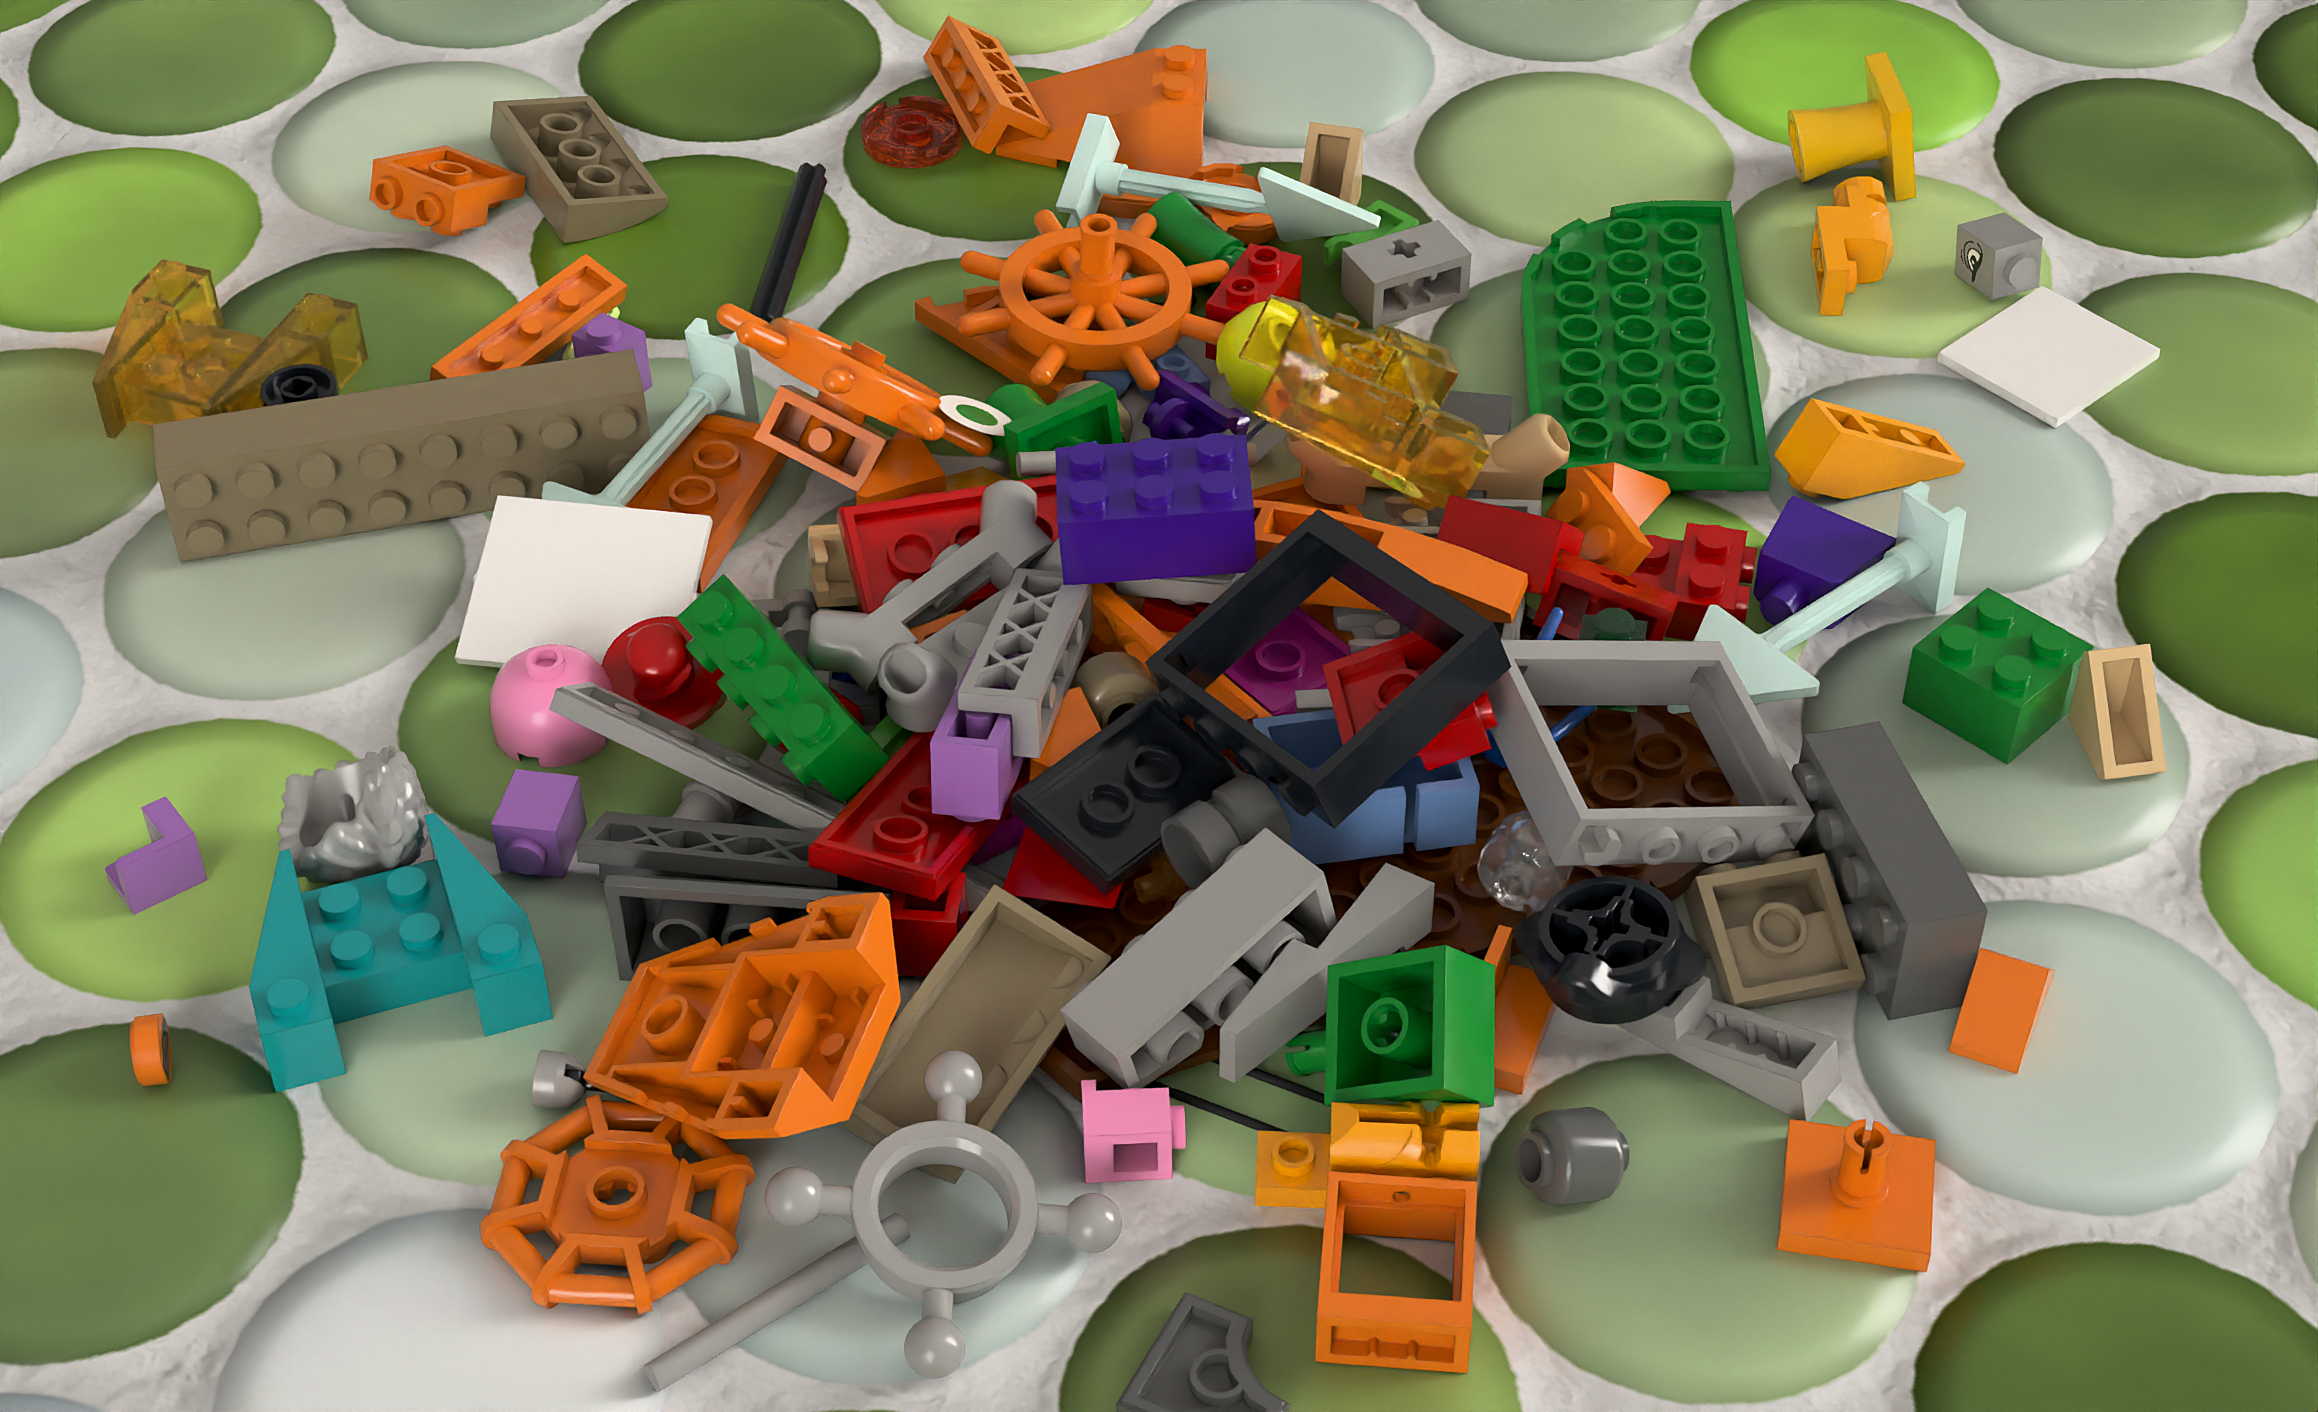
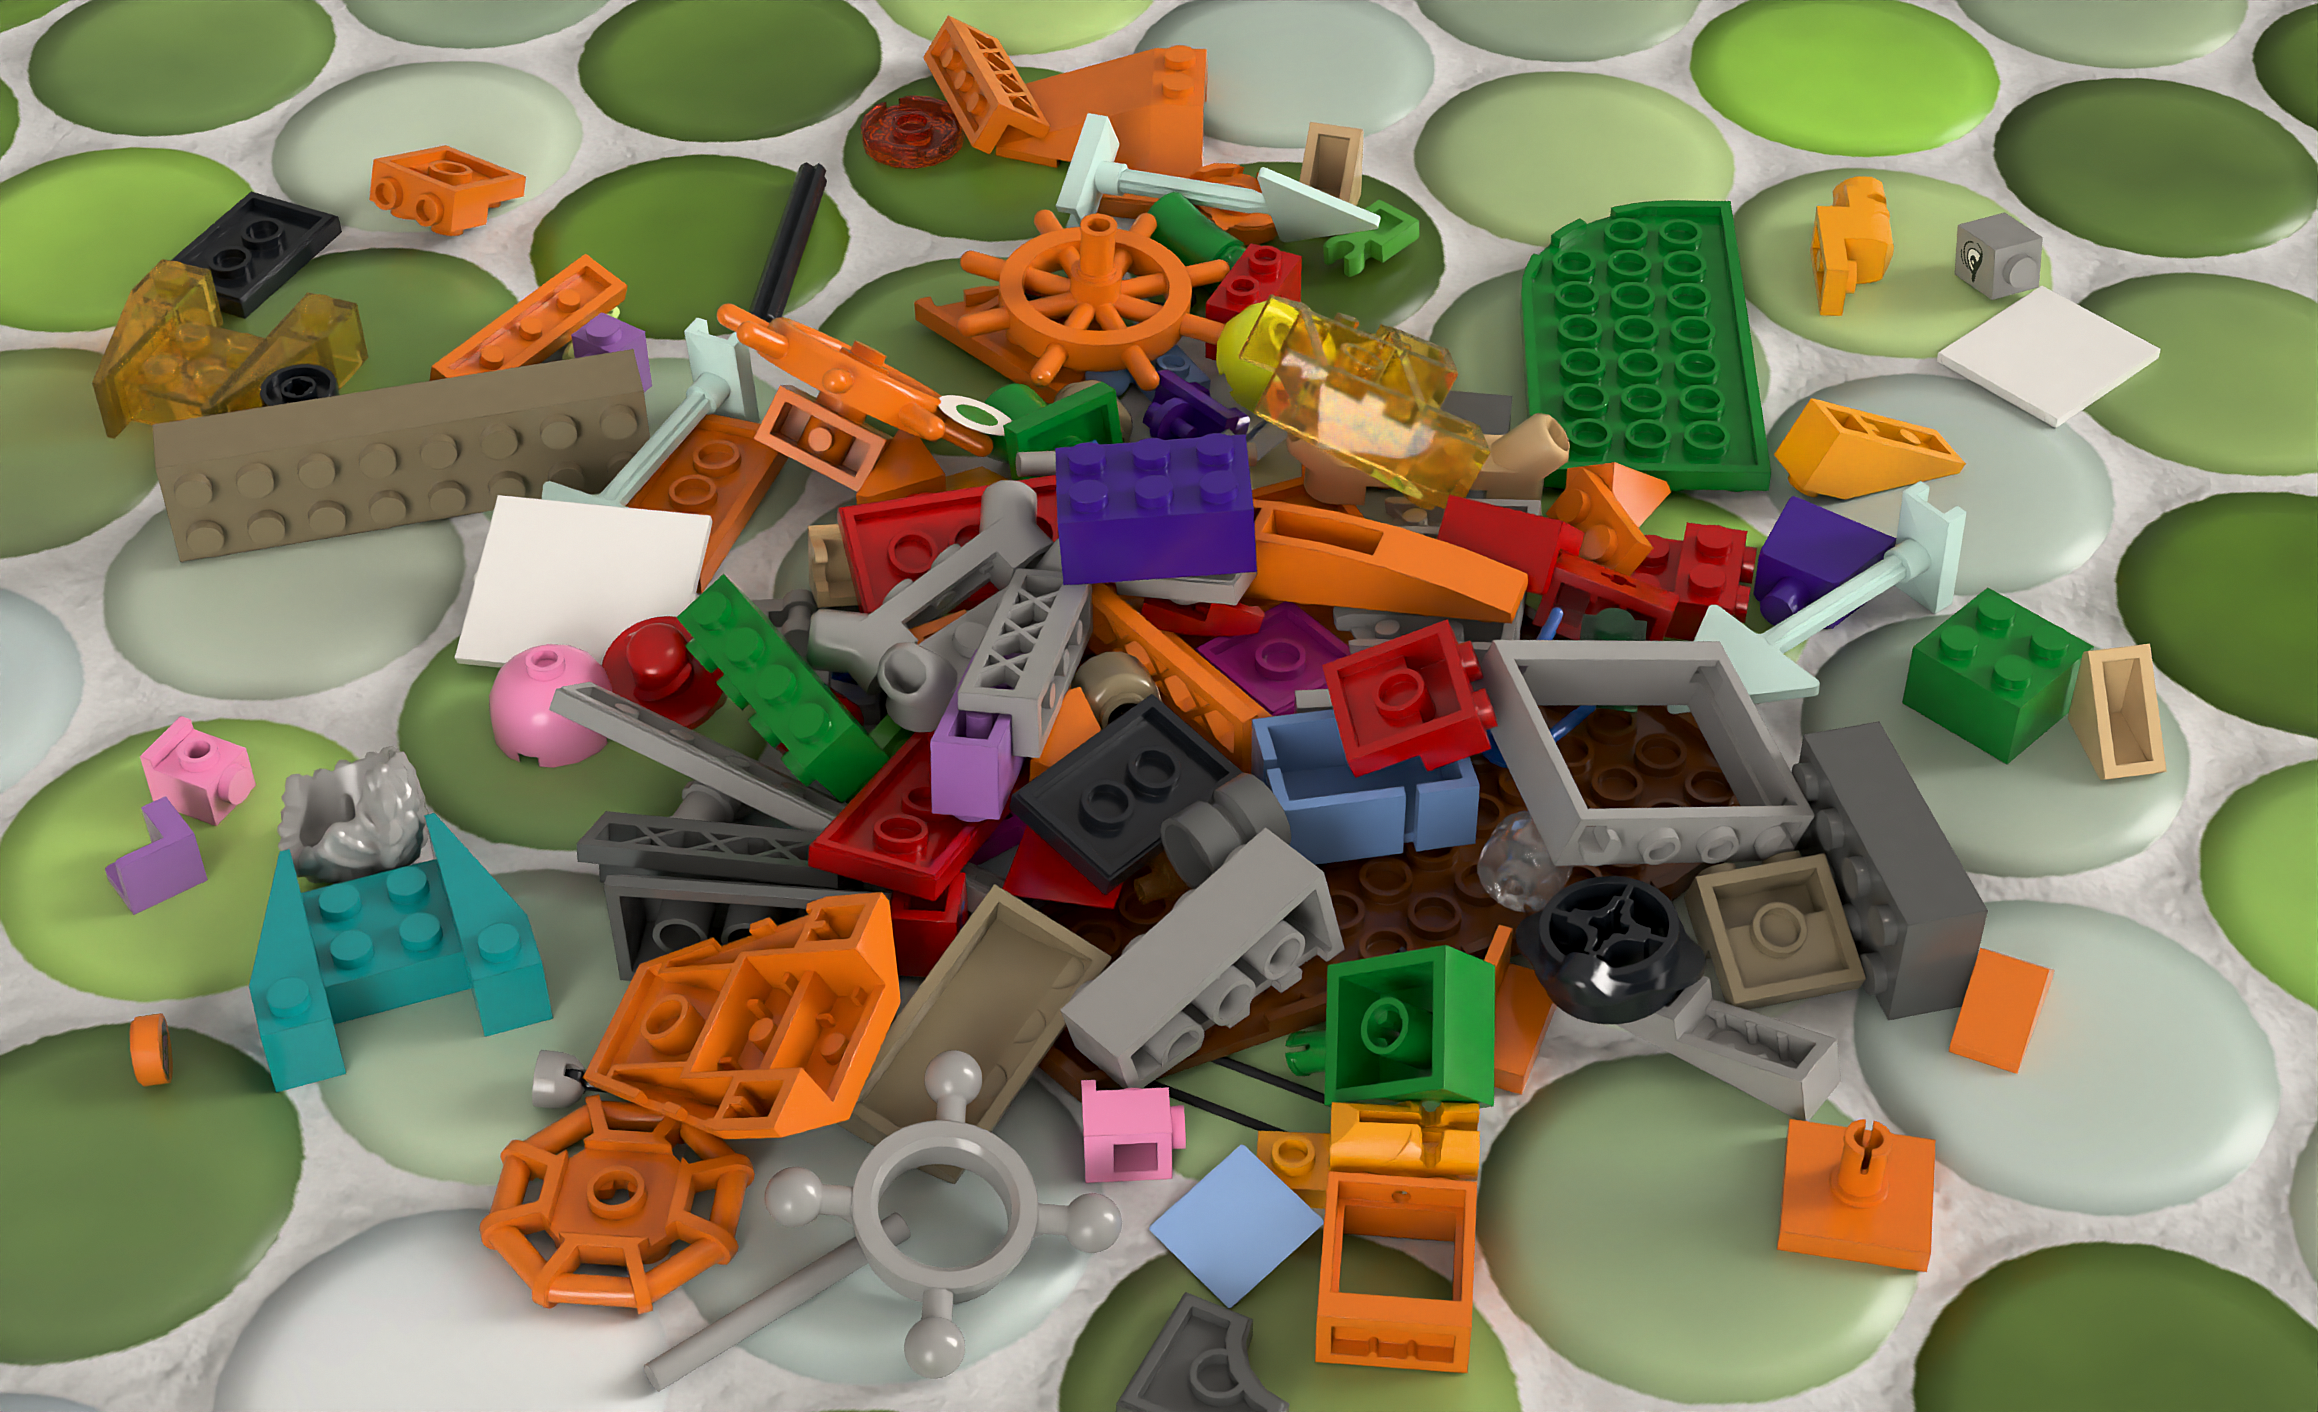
dark tan slope [490,96,668,243] -> none
medium lavender brick [491,769,587,878] -> none
black window [1145,509,1512,829] -> none
light grey slope [1219,863,1435,1083] -> none
light grey brick [1341,220,1472,329] -> none
dark grey head [1515,1107,1630,1206] -> none
yellow plant [1787,51,1916,202] -> none
none -> bright pink brick [140,716,256,826]
none -> black tile [152,191,342,319]
none -> light blue sticker [1149,1145,1324,1308]

